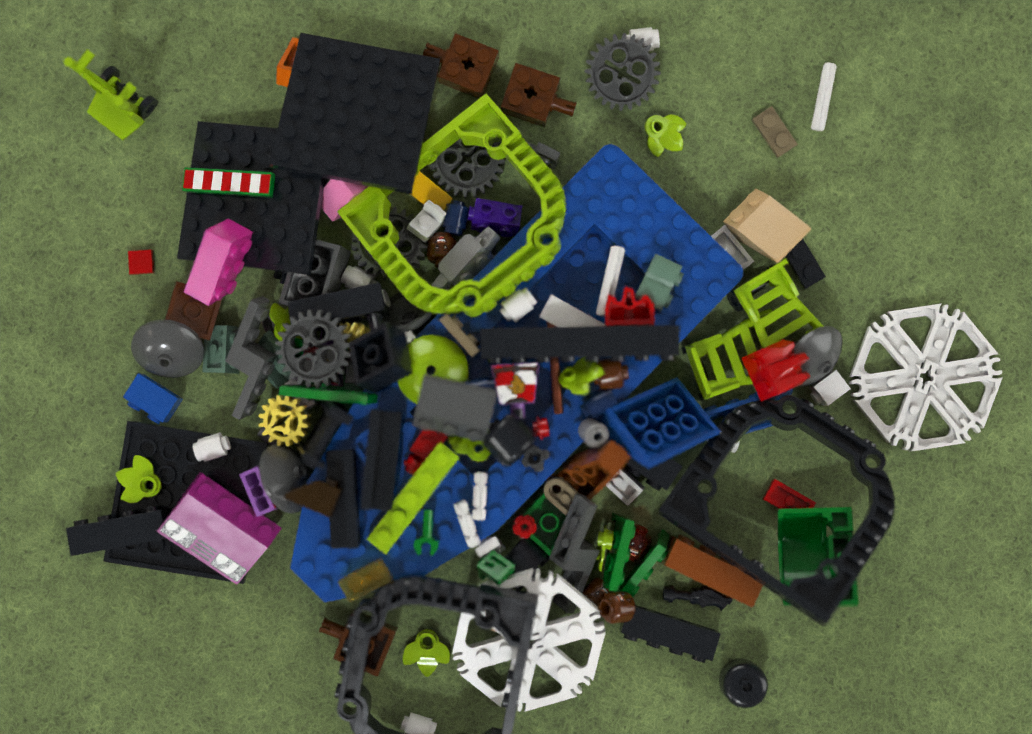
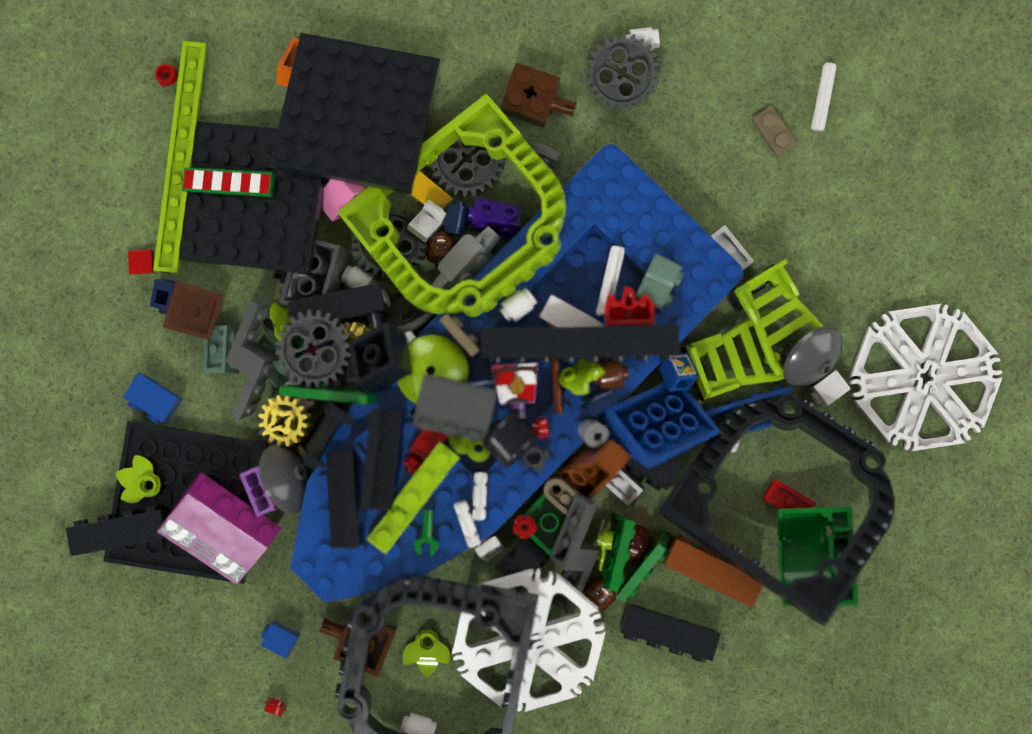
lime hand [64,49,158,141] -> none
dark grey dish [131,320,204,378] -> none
dark pink brick [184,219,253,306] -> none
white brick [193,432,231,462] -> none
dark brown slope [284,477,344,517] -> none
clear yellow plate [338,557,393,603] -> none
reddish brown brick [423,33,499,99] -> none
green bracket [477,550,515,586] -> none
reddish brown head [599,591,636,624] -> none
lime plate [644,114,686,157] -> none
black piece [663,585,733,611] -> none
black head [719,658,768,709] -> none
tan slope [723,189,811,263] -> none
red plate [741,339,811,401] -> none
black plate [785,238,826,290] -> none
none -> dark blue brick [150,279,185,314]
none -> lime plate [153,41,208,274]
none -> red plate [155,64,178,87]
none -> blue brick [260,621,300,659]
none -> red plate [264,698,287,717]
none -> blue brick [659,353,699,392]

